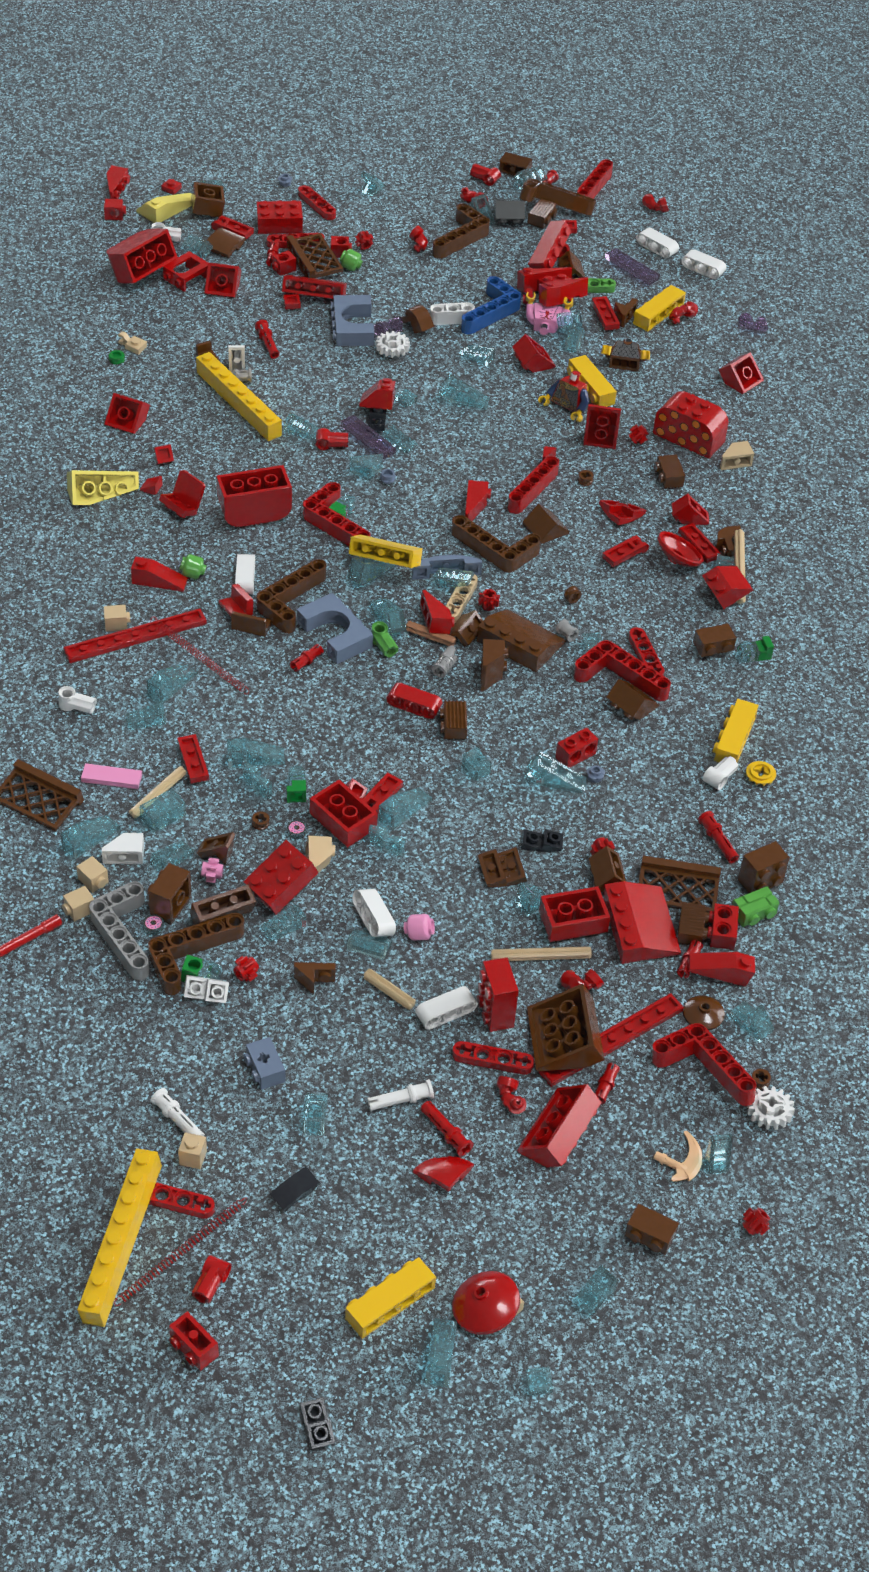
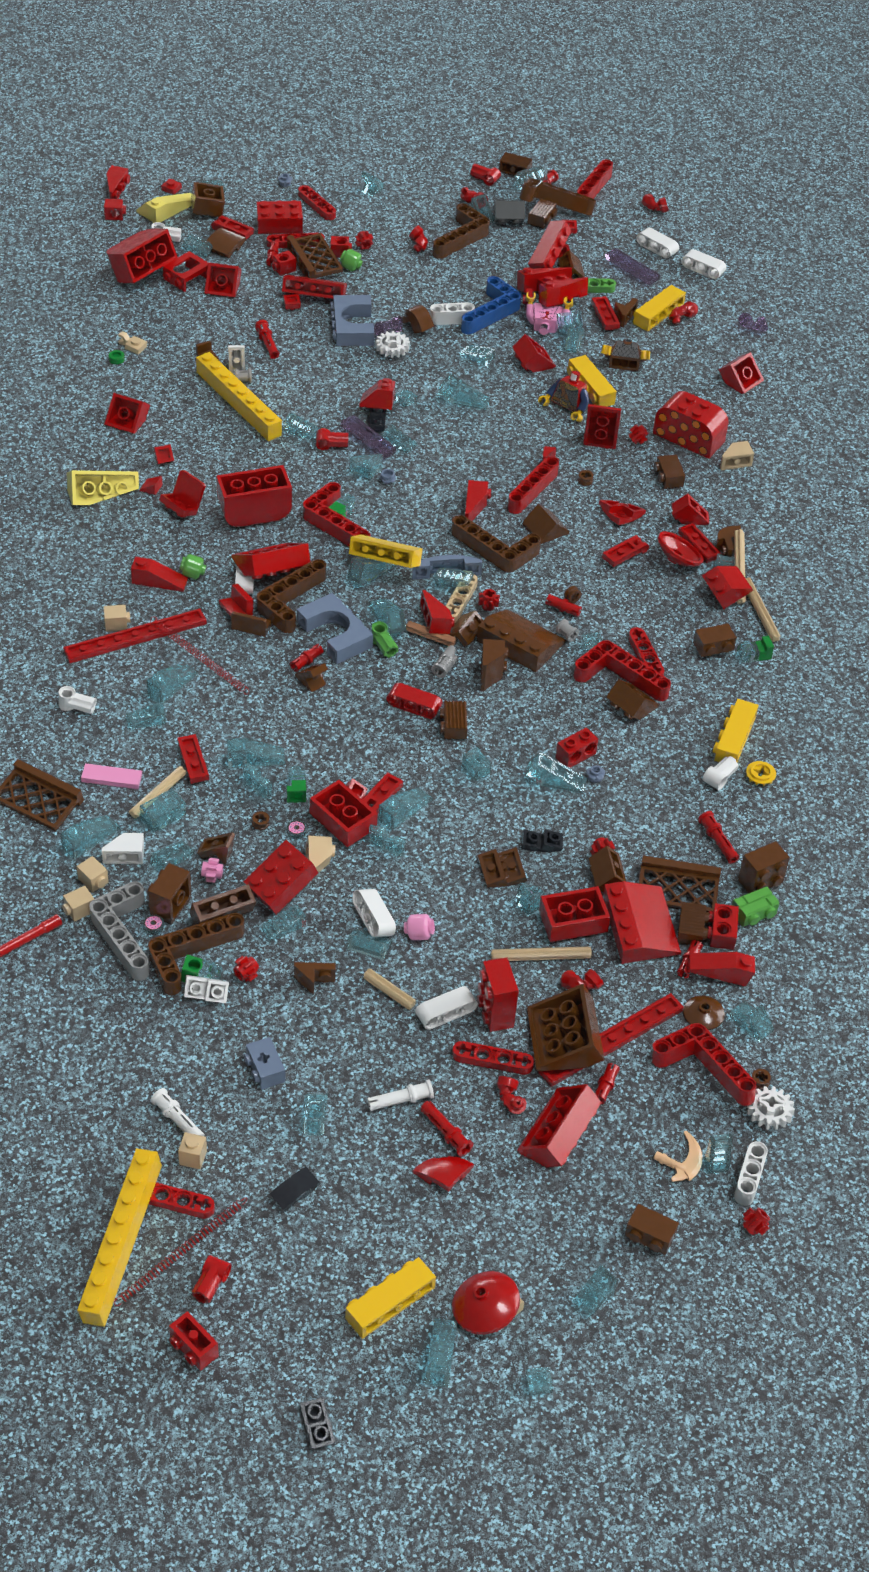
none -> red slope [231,543,311,579]
none -> reddish brown slope [295,663,328,692]
none -> red pin [545,594,582,617]
none -> white beam [734,1141,768,1206]
none -> tan axle [746,577,781,642]

